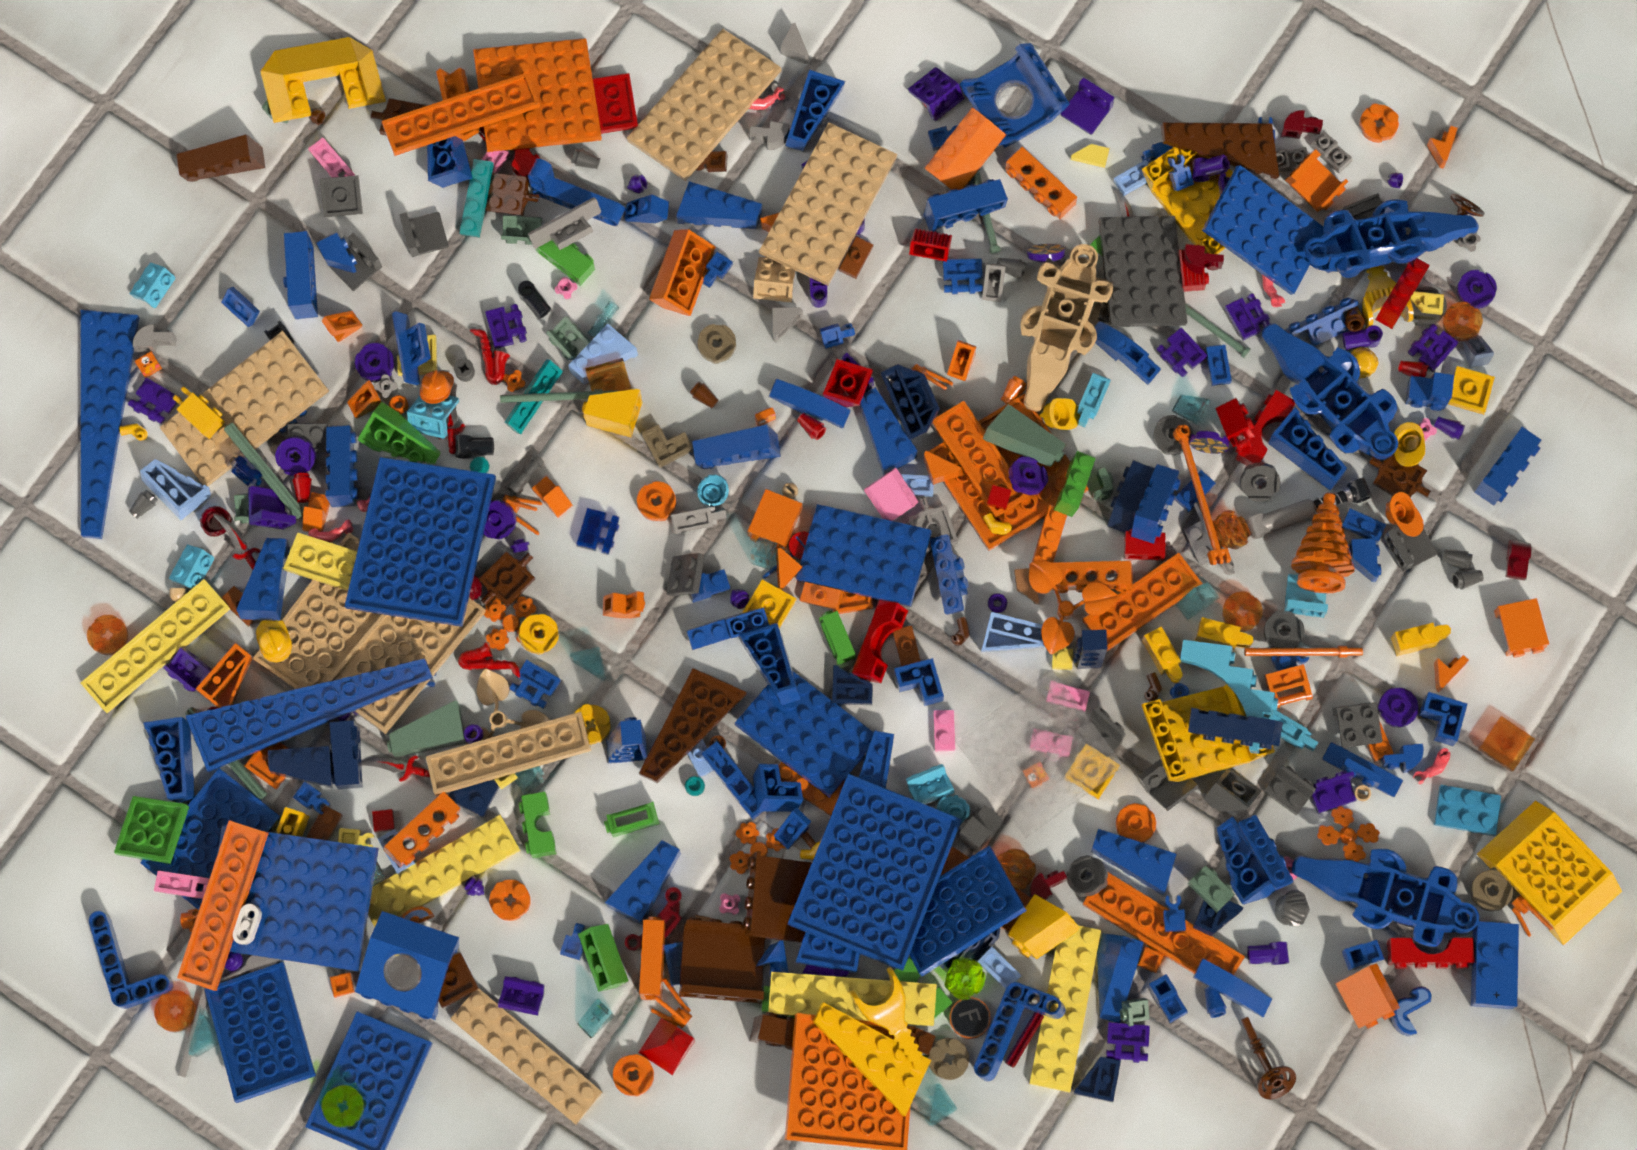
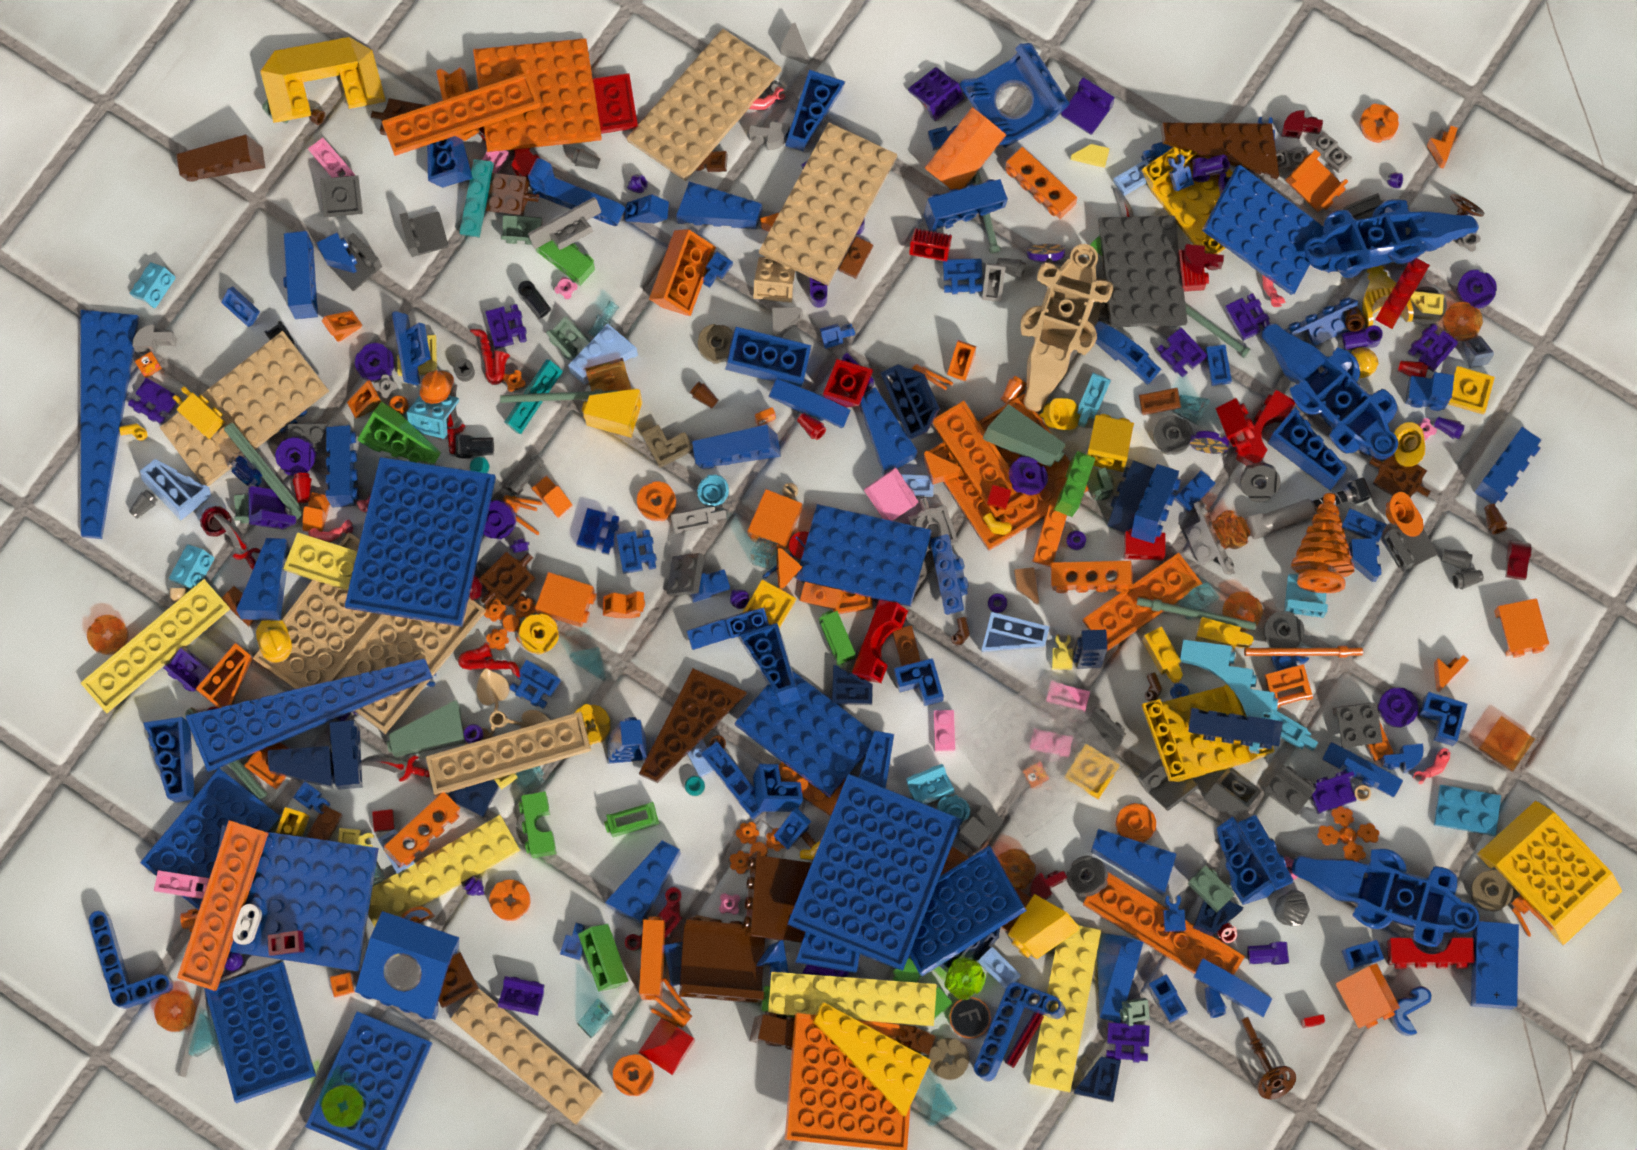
bright green plate [114,796,189,864] -> none
yellow animal [849,967,922,1064] -> none
orange plant [1029,560,1118,655] -> none
orange tile [1137,946,1164,974] -> none
orange hinge [1173,424,1231,565] -> none
yellow hinge [1391,623,1451,657] -> none
none -> dark red brick [268,931,305,956]
none -> orange brick [535,572,597,628]
none -> blue plate [616,530,657,574]
none -> blue brick [725,327,812,387]
none -> dark purple plate [1066,531,1086,550]
none -> yellow slope [1087,414,1134,472]
none -> sand green bar [1136,597,1256,630]
none -> dark orange plate [1139,388,1181,415]
none -> plate [1217,923,1237,943]
none -> red tile [1301,1014,1325,1028]
none -> reddish brown cone [1484,504,1507,535]

